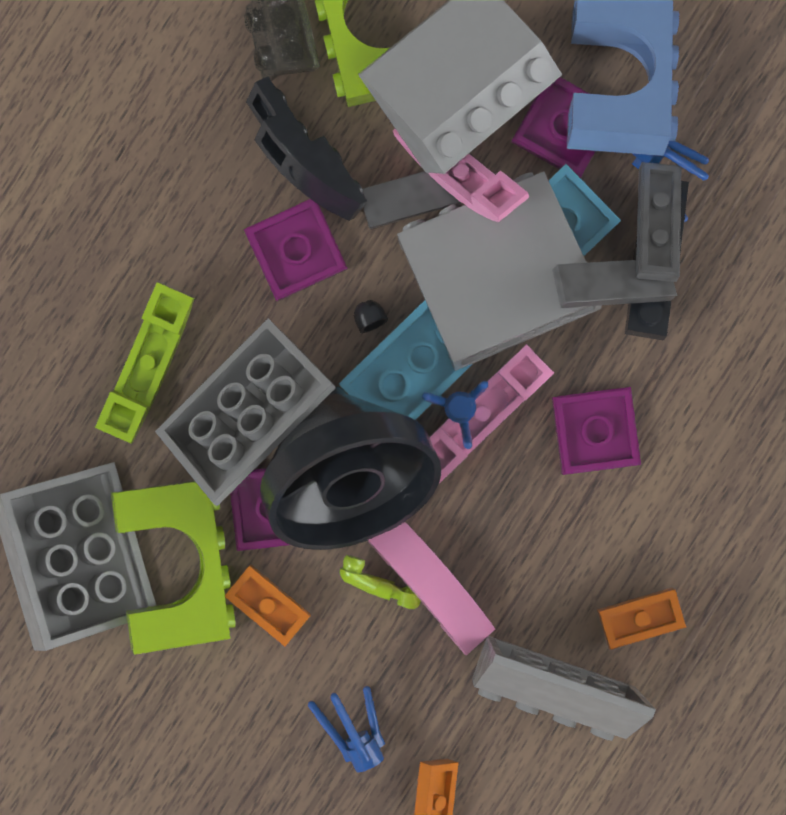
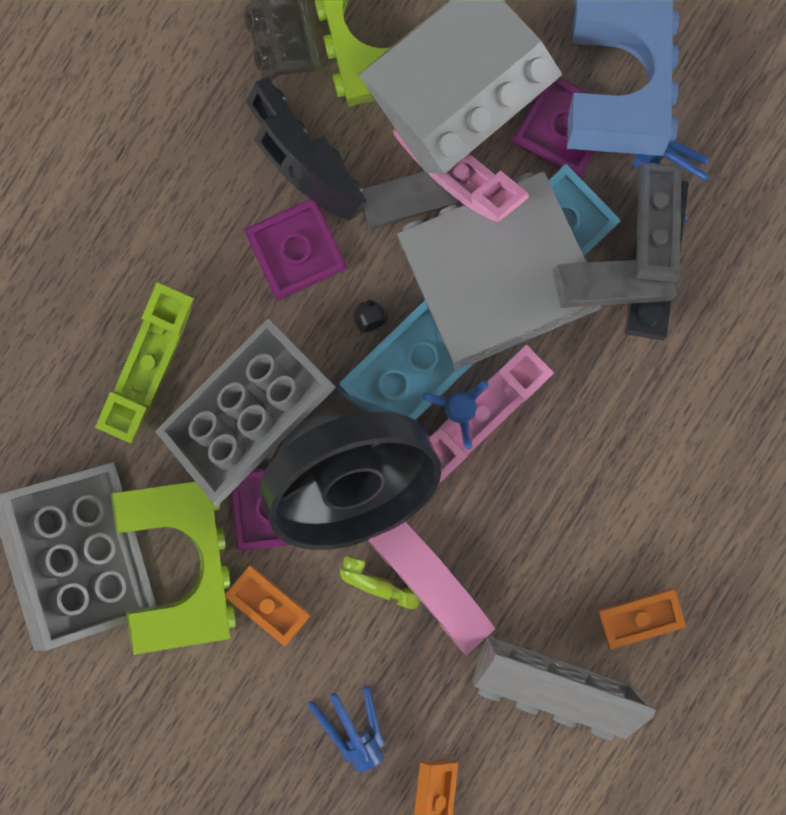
magenta tile [552,387,641,475] -> none

